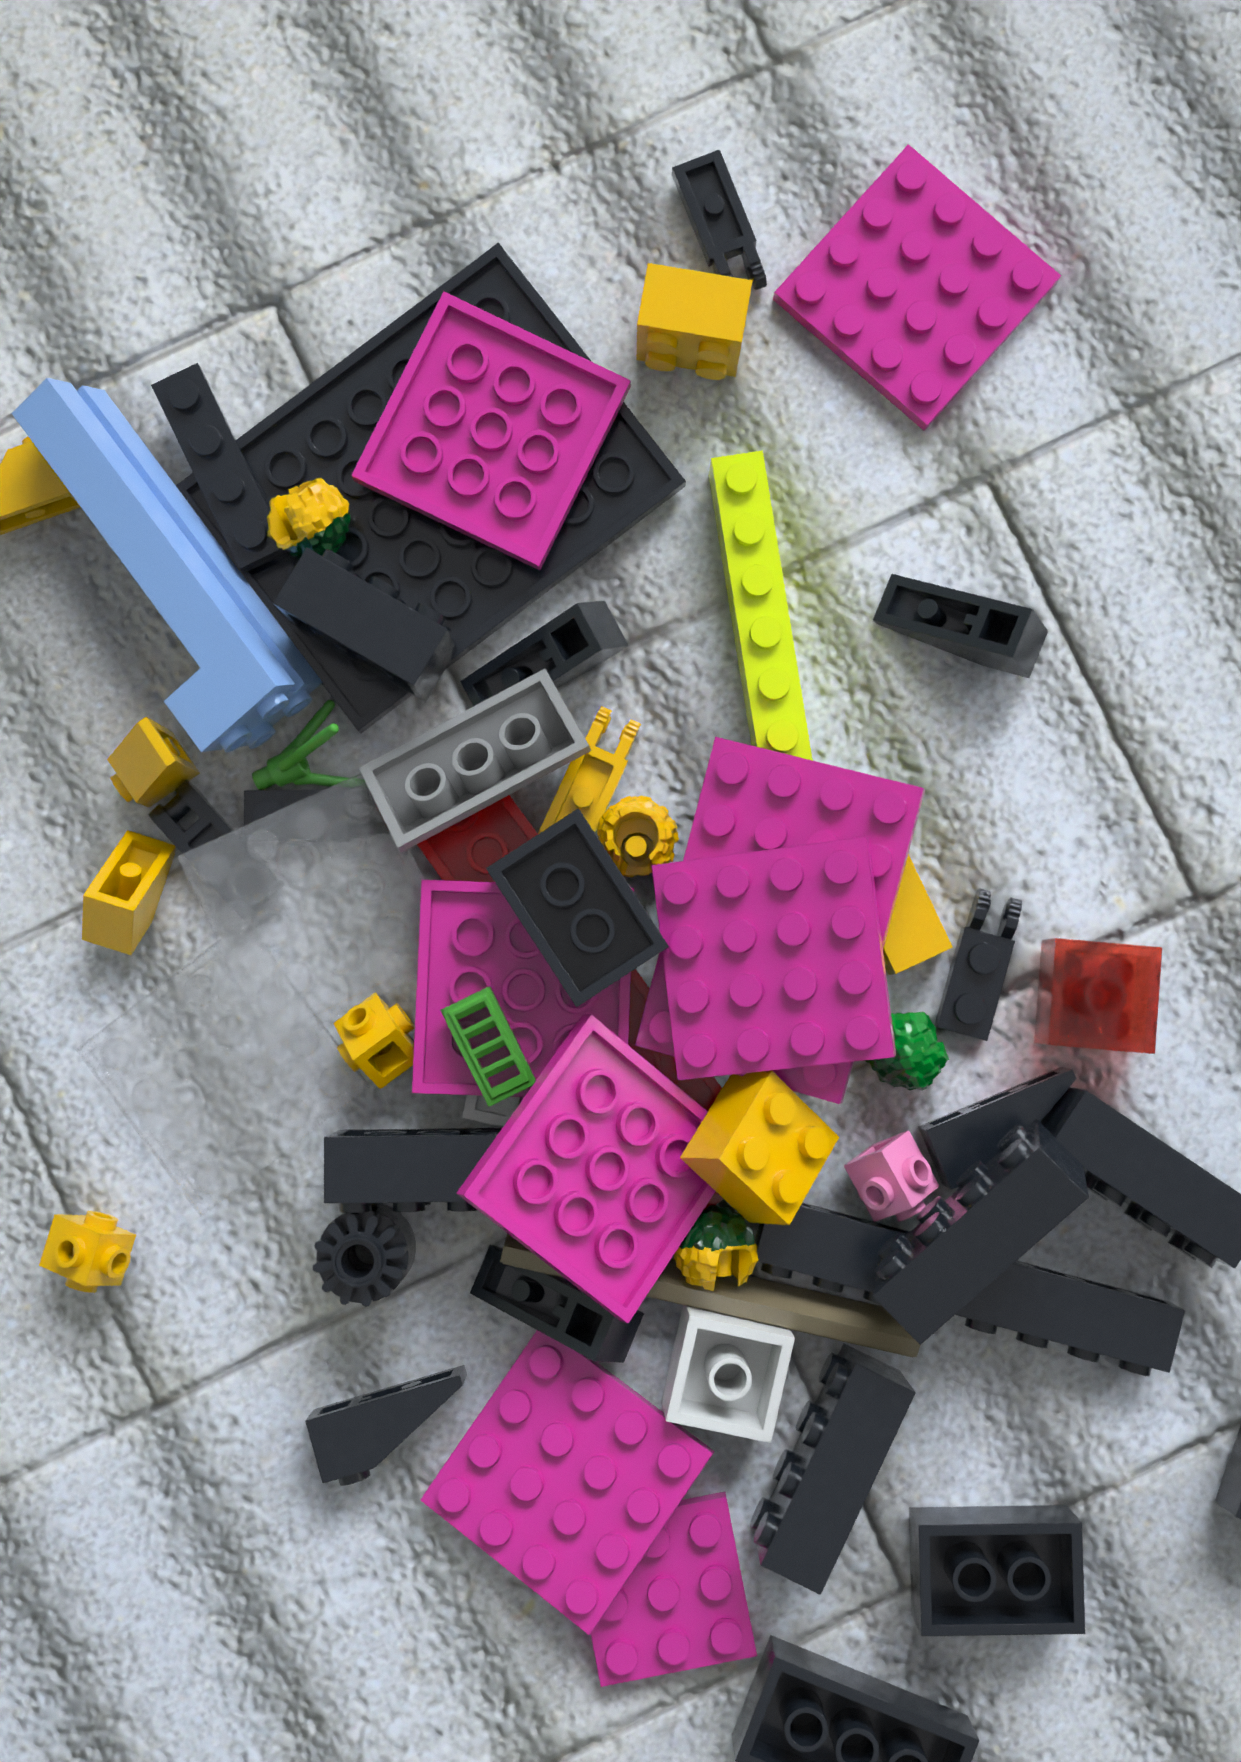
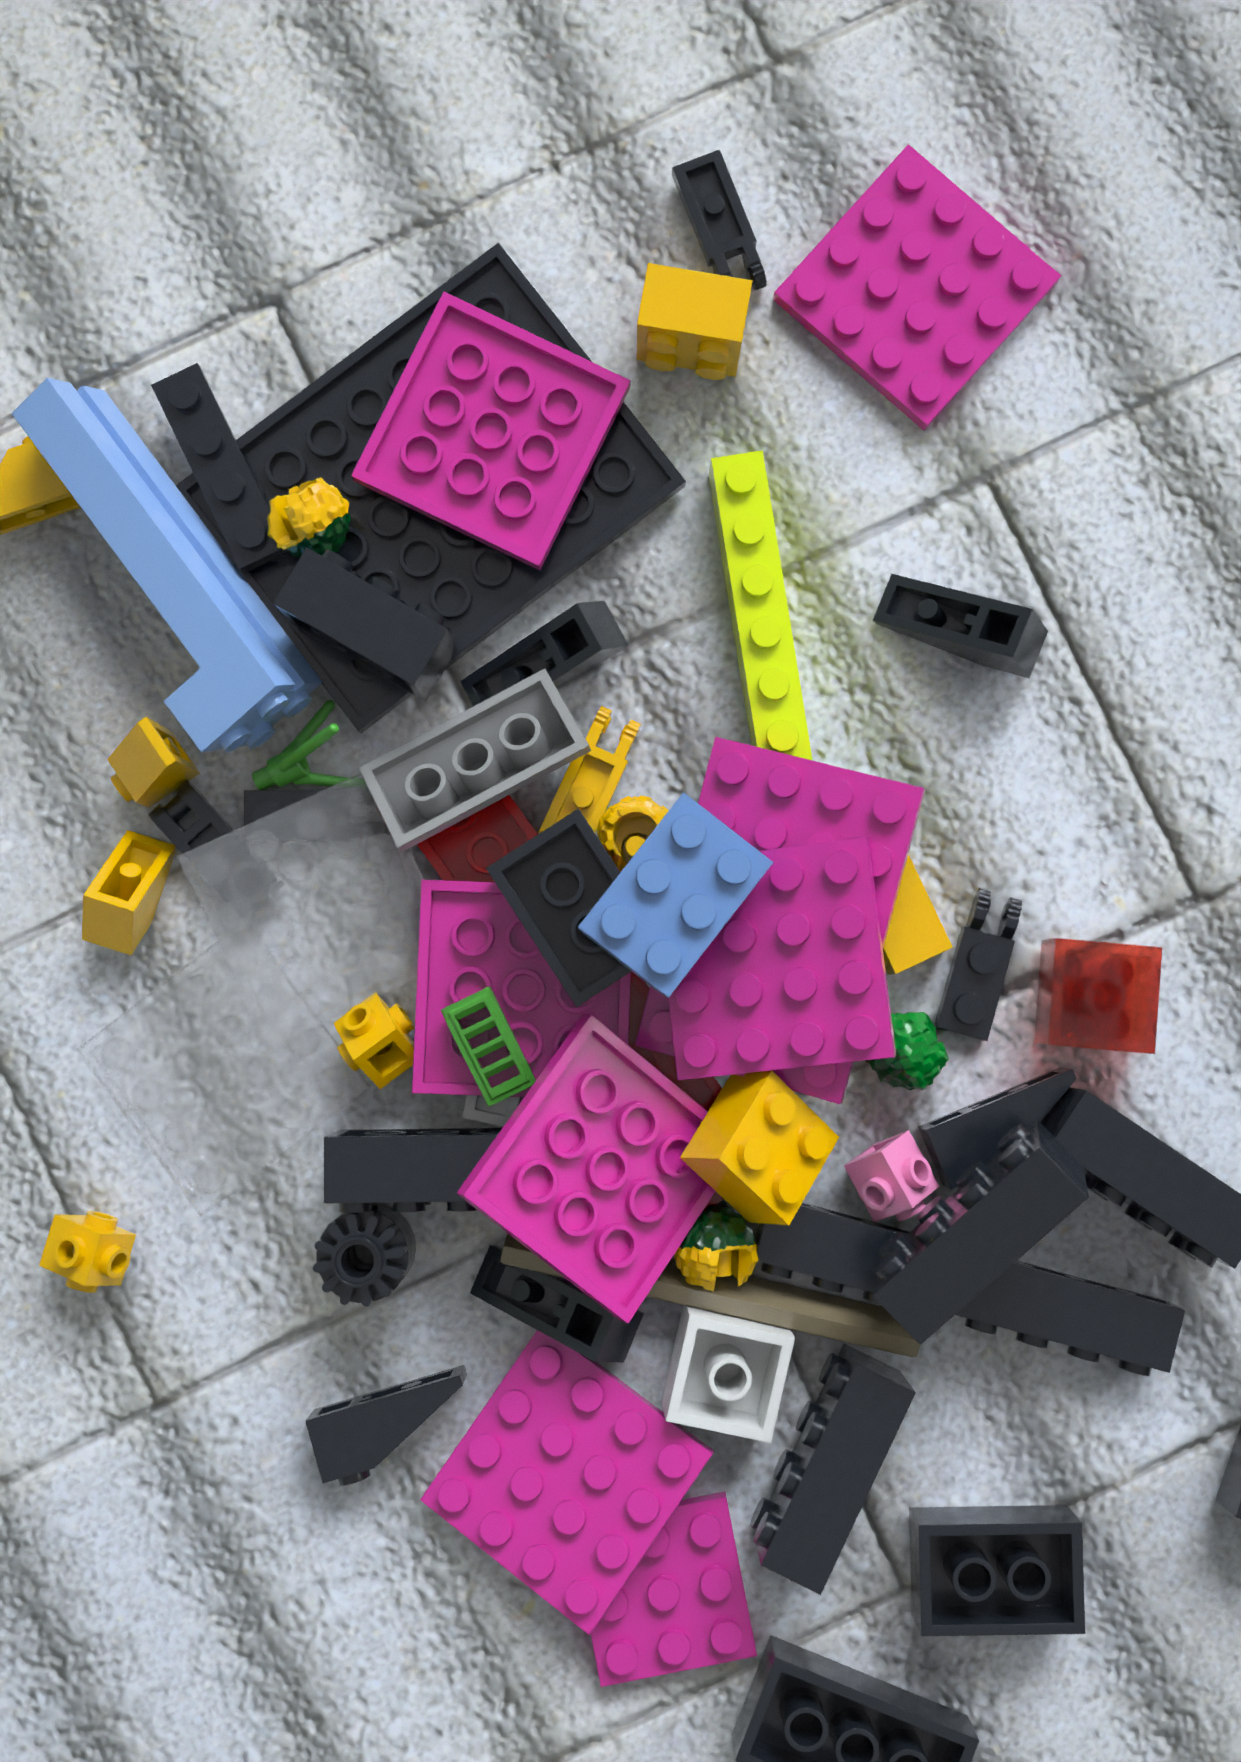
none -> medium blue brick [578,792,773,998]

